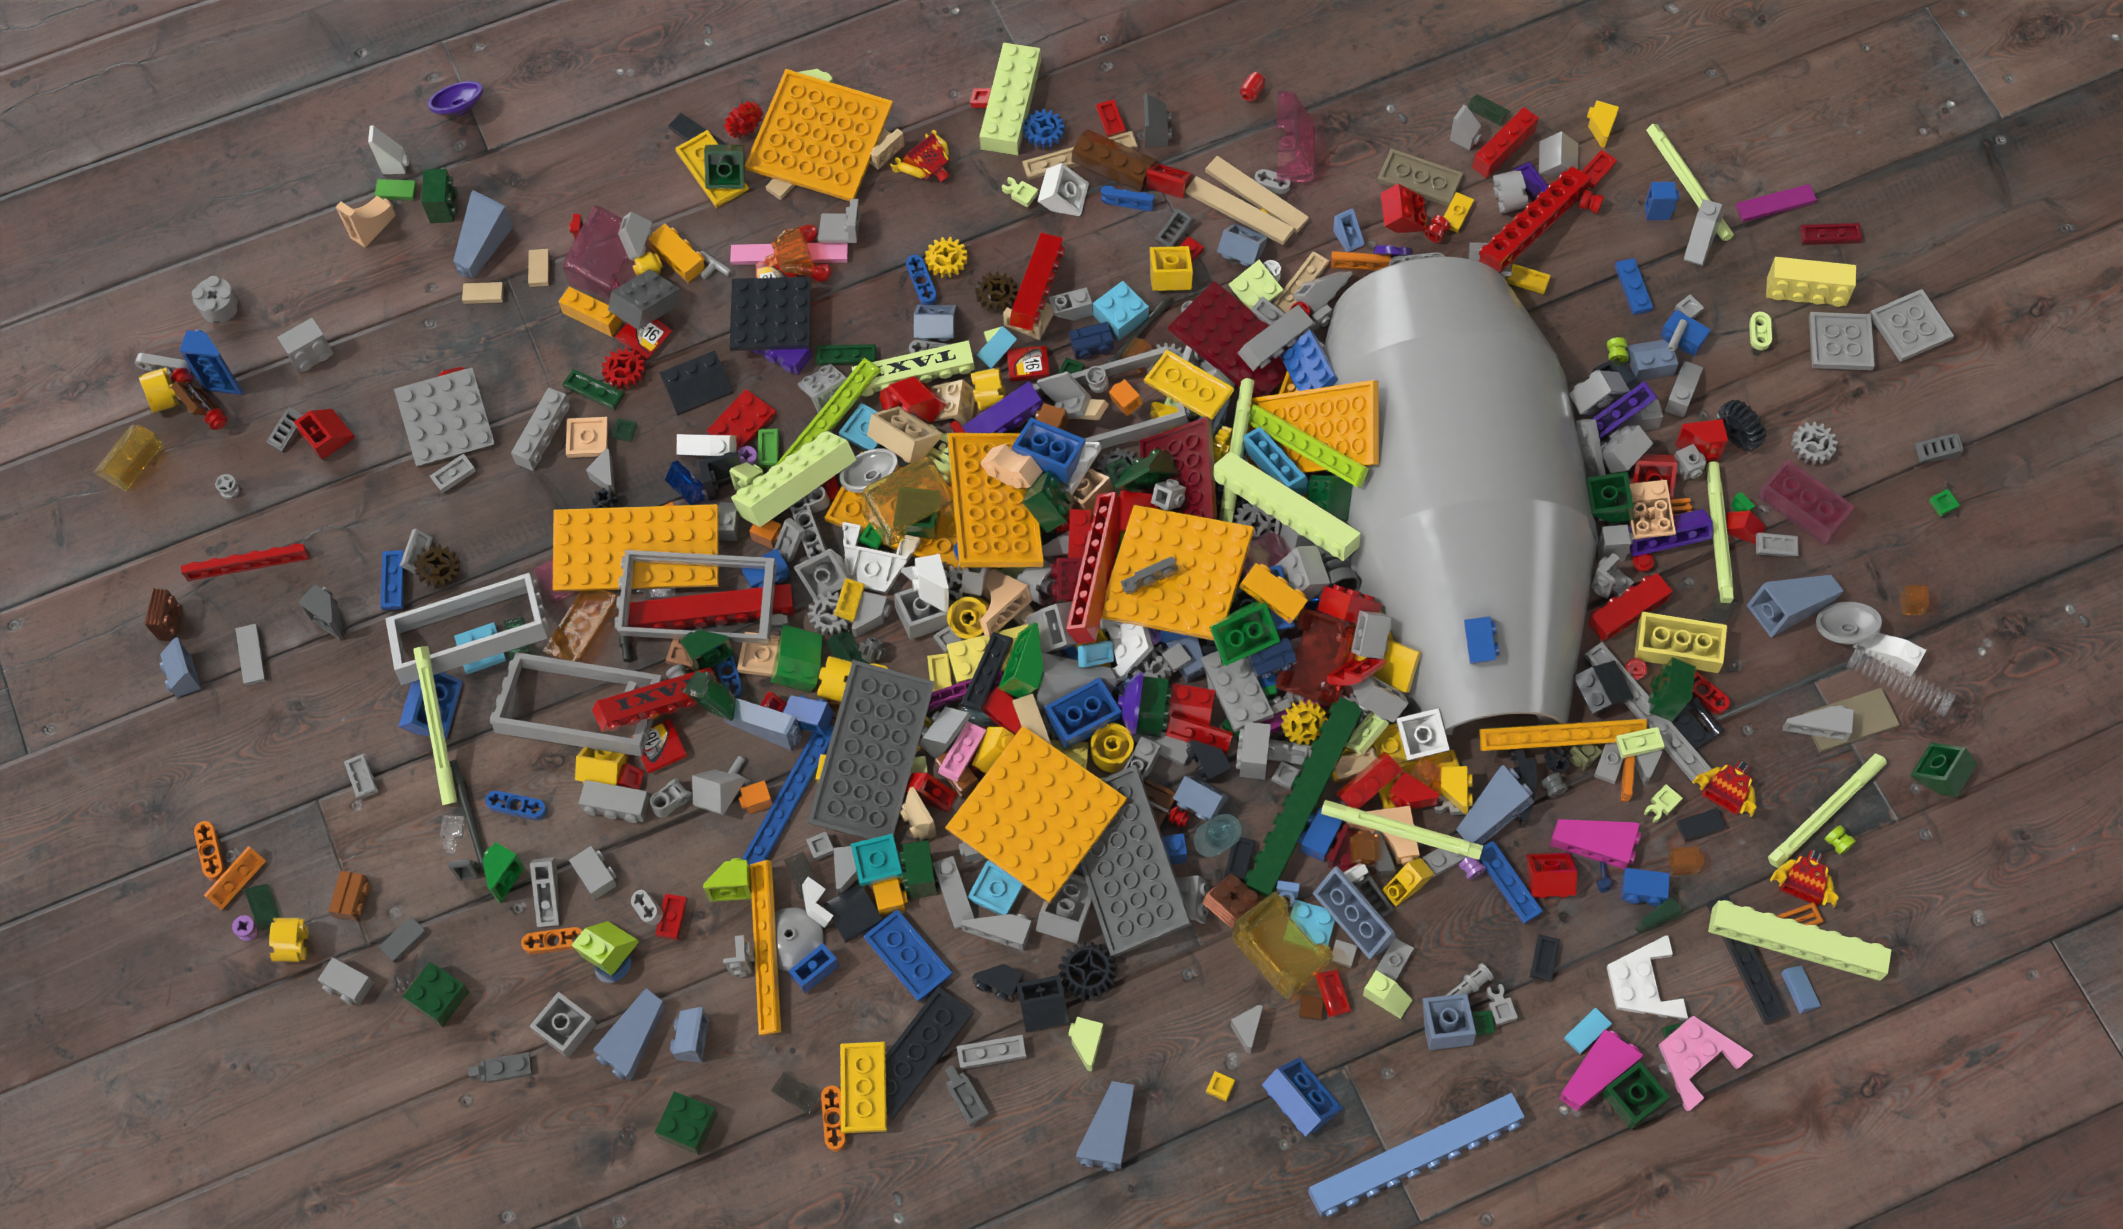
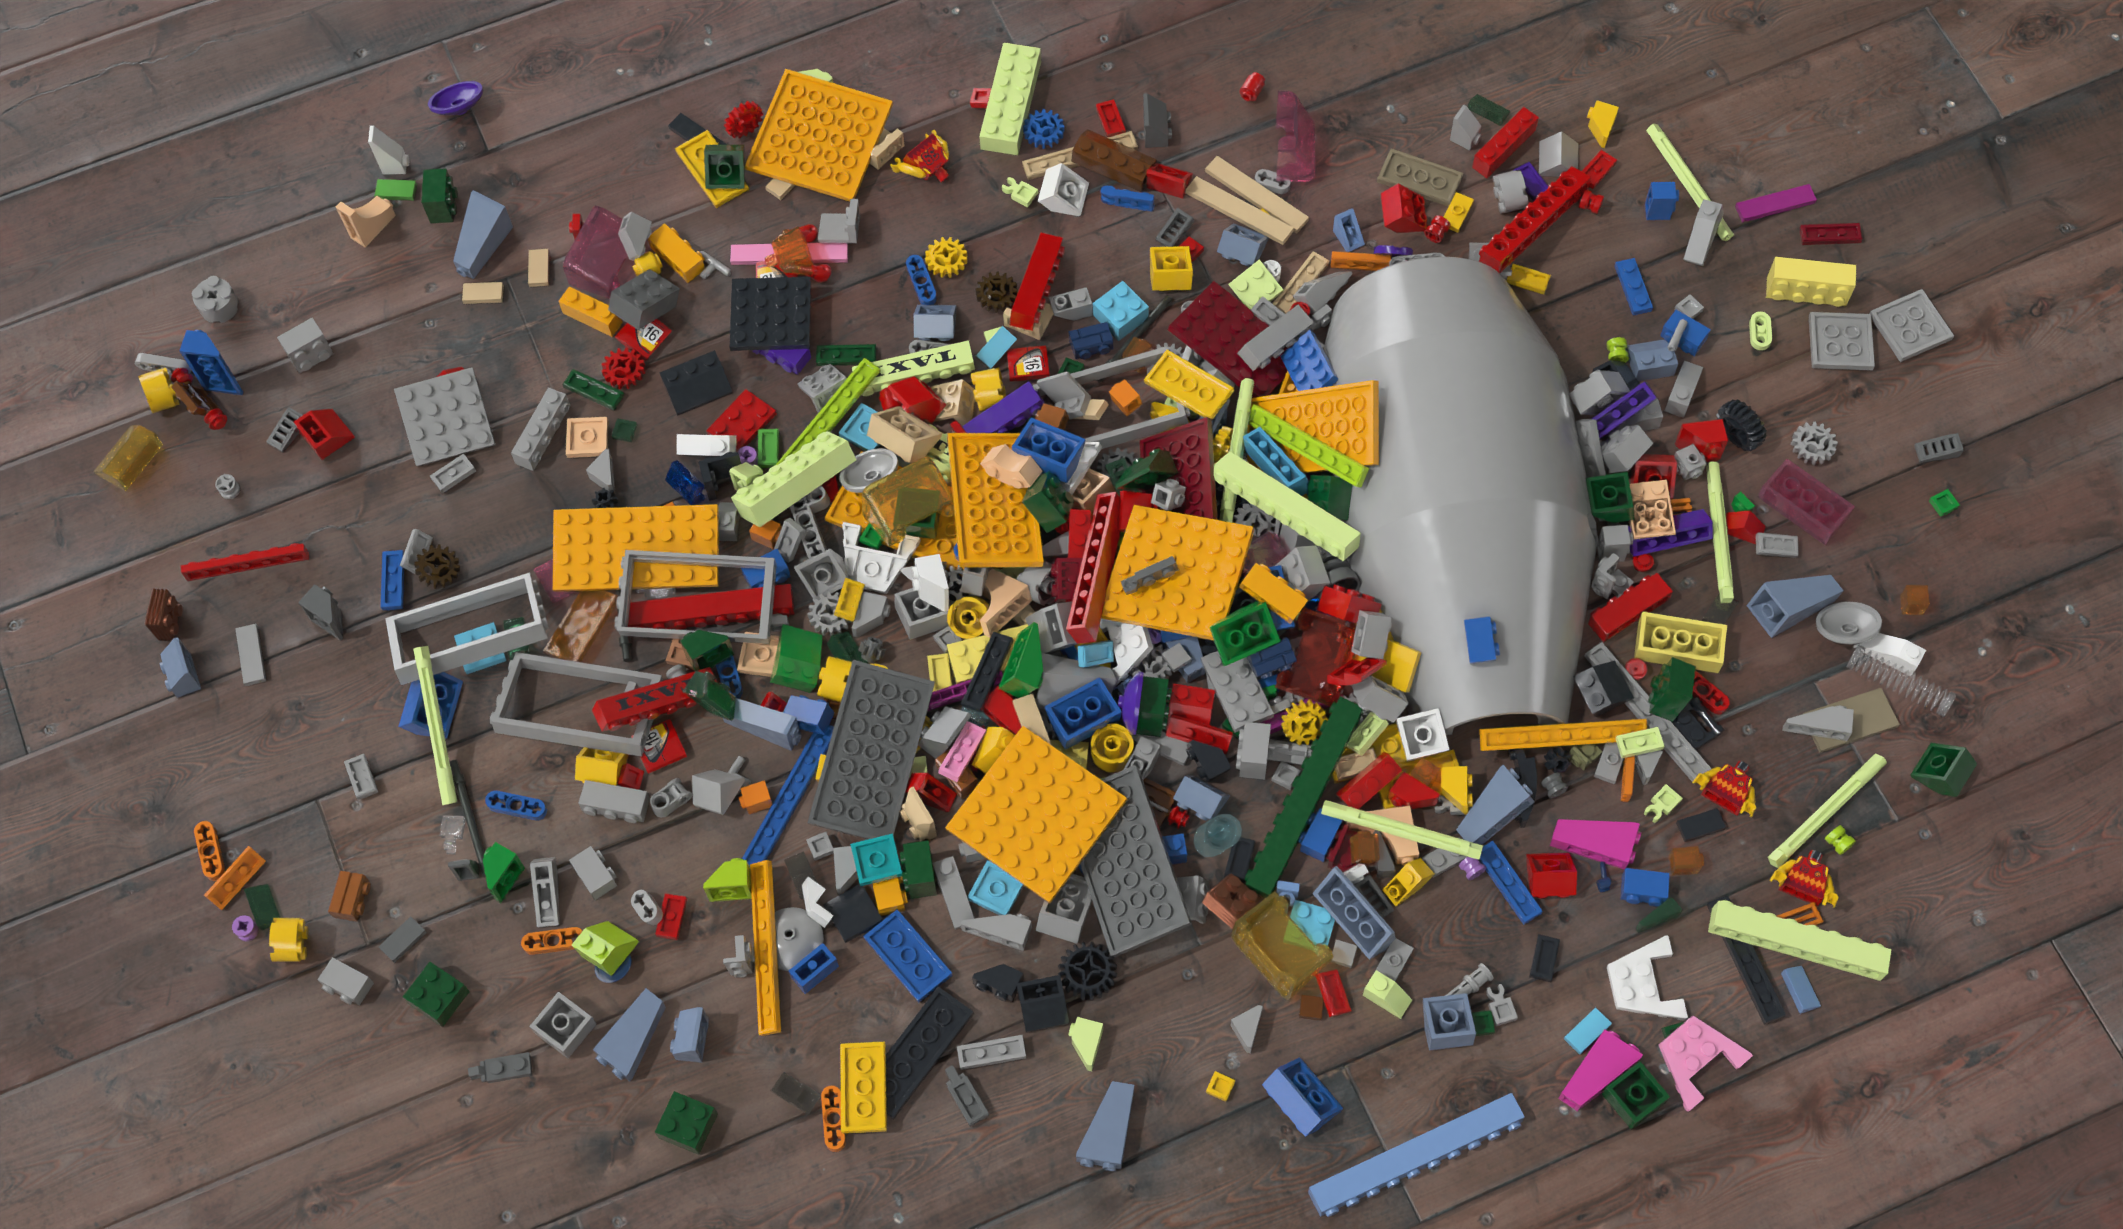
light grey wheel [1086,366,1109,393] -> none

